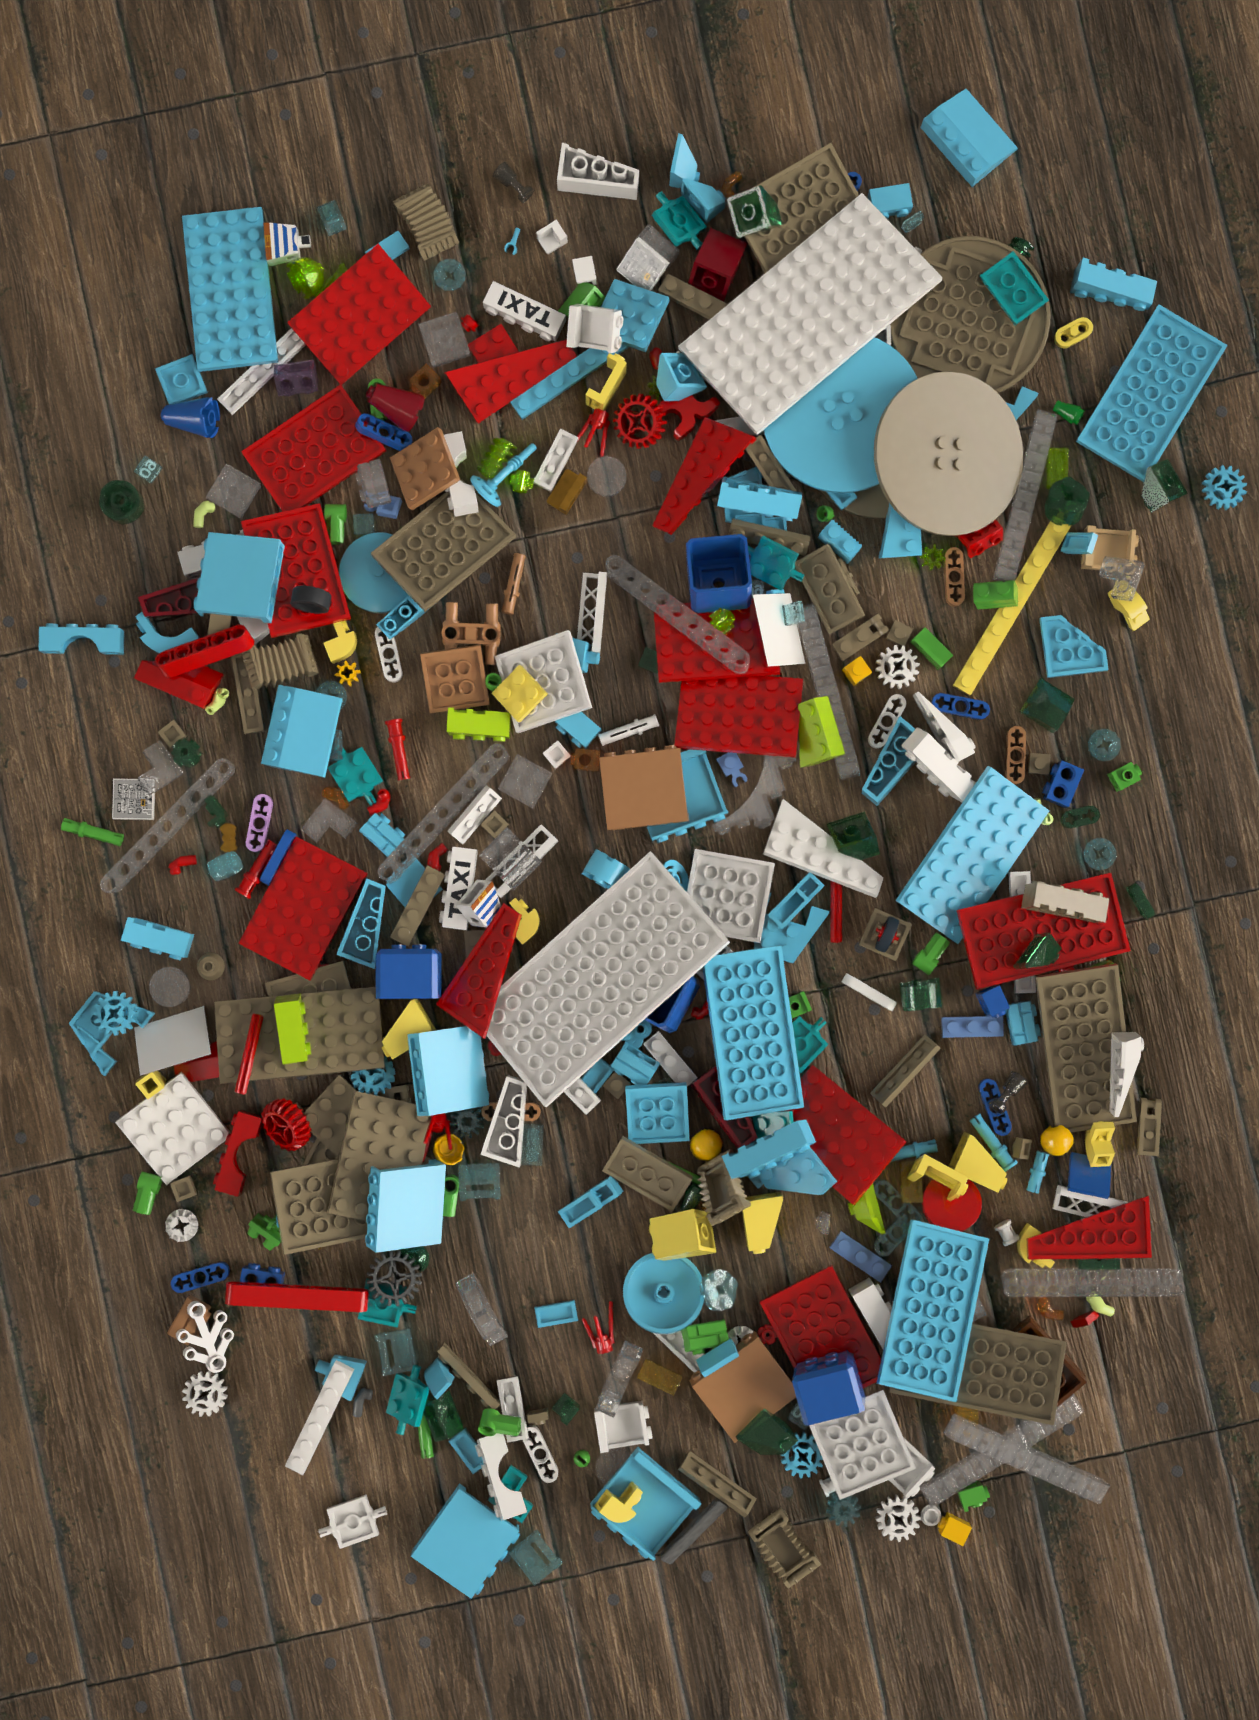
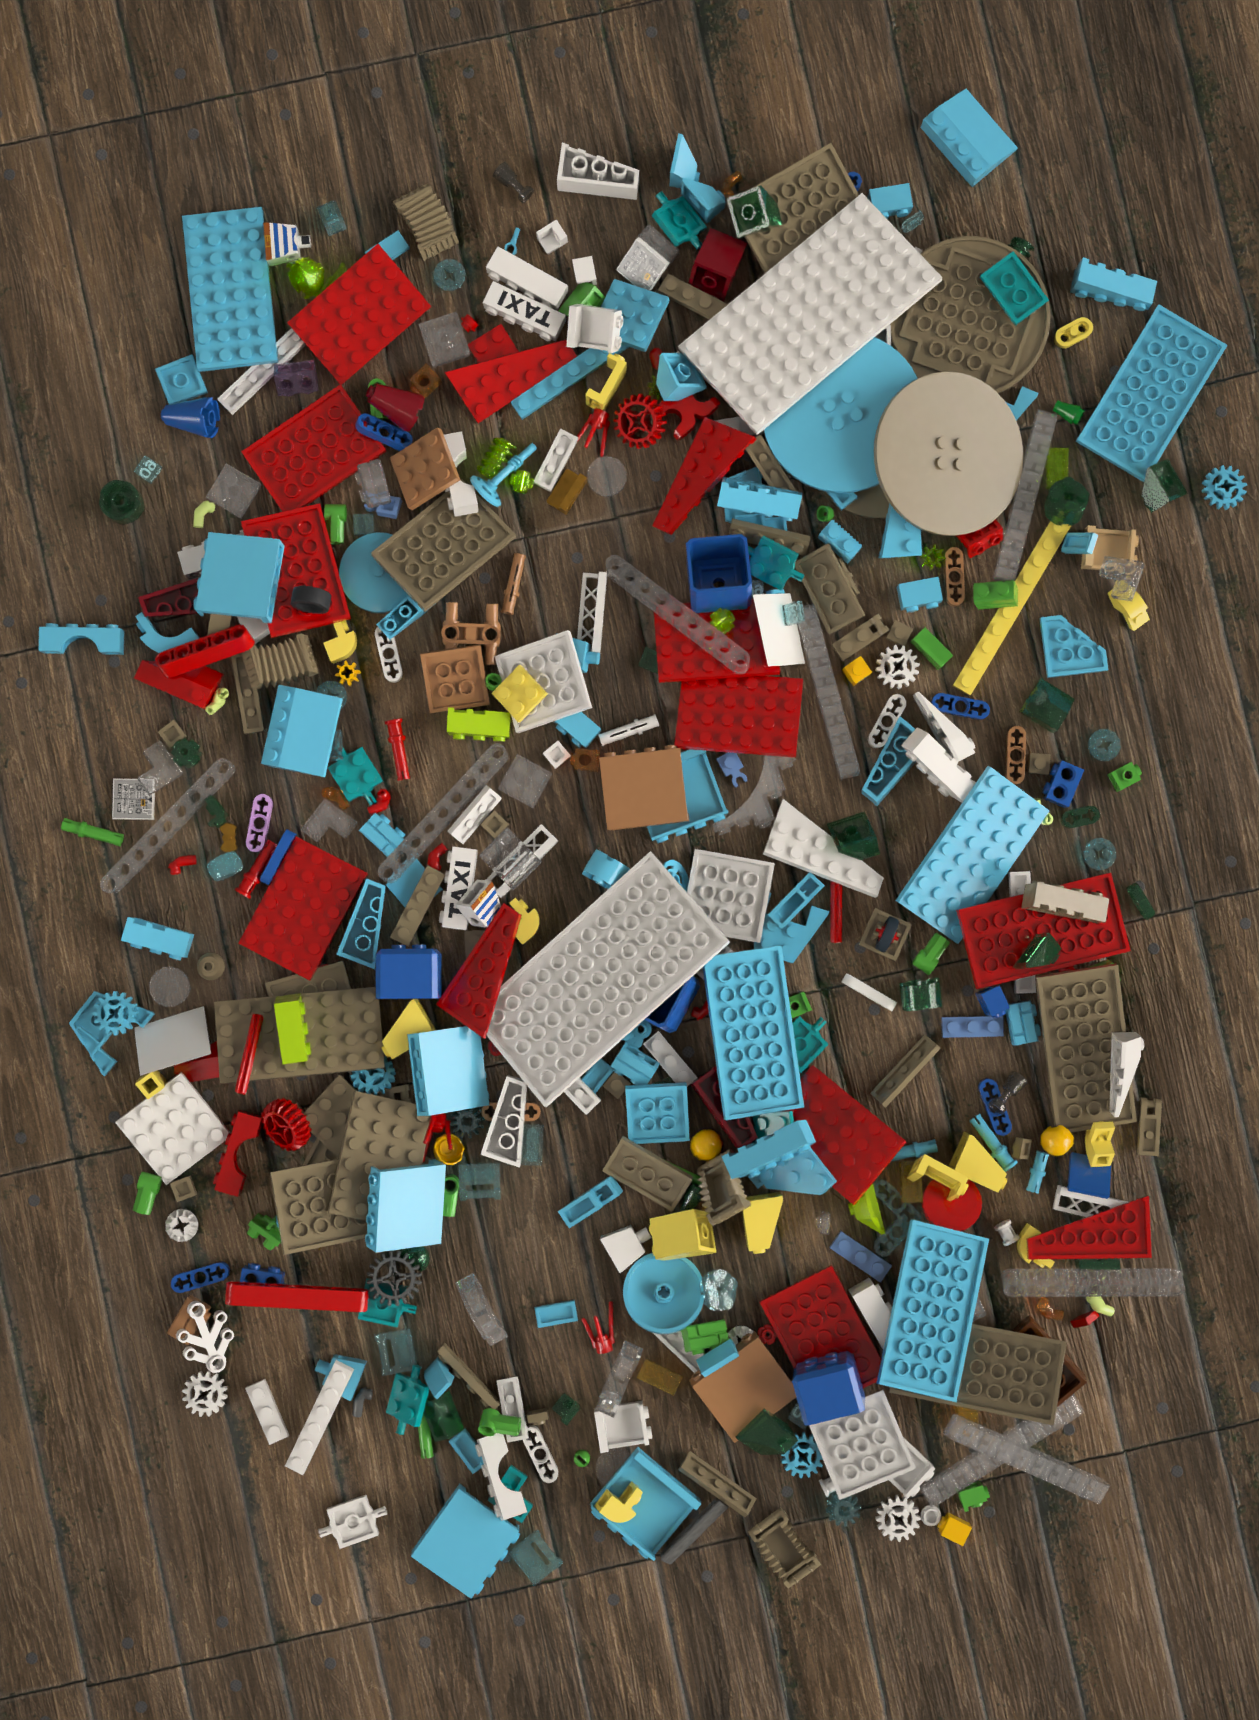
lime wedge [798,696,845,768] -> none
none -> white plate [245,1379,289,1445]
none -> white brick [486,247,568,311]
none -> white torso [600,1225,652,1273]
none -> medium azure brick [896,577,943,613]

